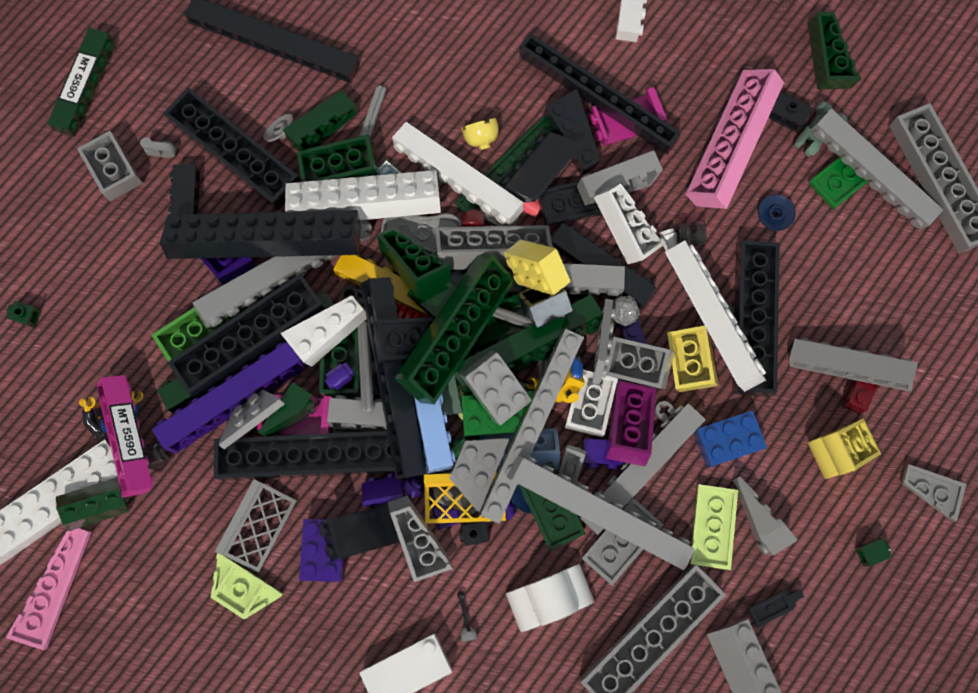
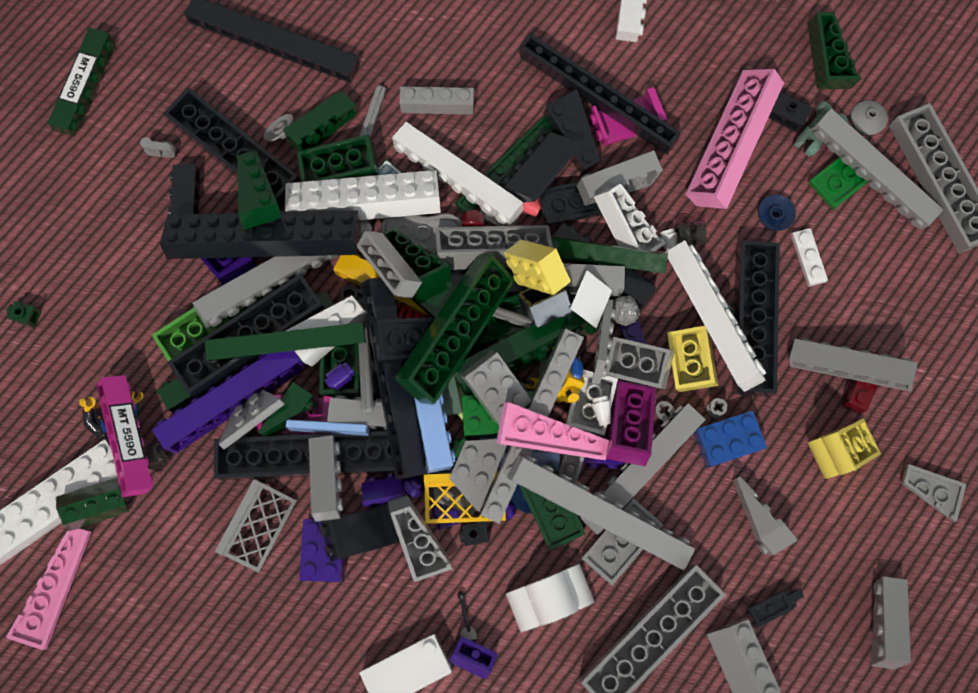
light grey brick [77,131,143,202] -> none
yellowish green wing [211,554,283,619] -> none
light yellow cylinder [461,118,499,150] -> none
yellowish green plate [689,484,738,570] -> none
dark green brick [855,538,892,567] -> none
none -> dark green tile [205,322,366,361]
none -> dark green wedge [238,150,282,230]
none -> light blue tile [286,420,370,436]
none -> light grey brick [309,435,343,522]
none -> light grey brick [357,230,422,298]
none -> light grey brick [400,87,474,115]
none -> dark purple brick [448,636,498,679]
none -> bright pink wing [496,402,609,460]
none -> dark green tile [552,237,668,274]
none -> white sticker [570,271,612,328]
none -> white cone [591,396,611,426]
none -> light grey bush [706,398,727,418]
none -> white plate [791,228,828,287]
none -> light grey dish [851,101,888,135]
none -> light grey wedge [870,576,911,670]

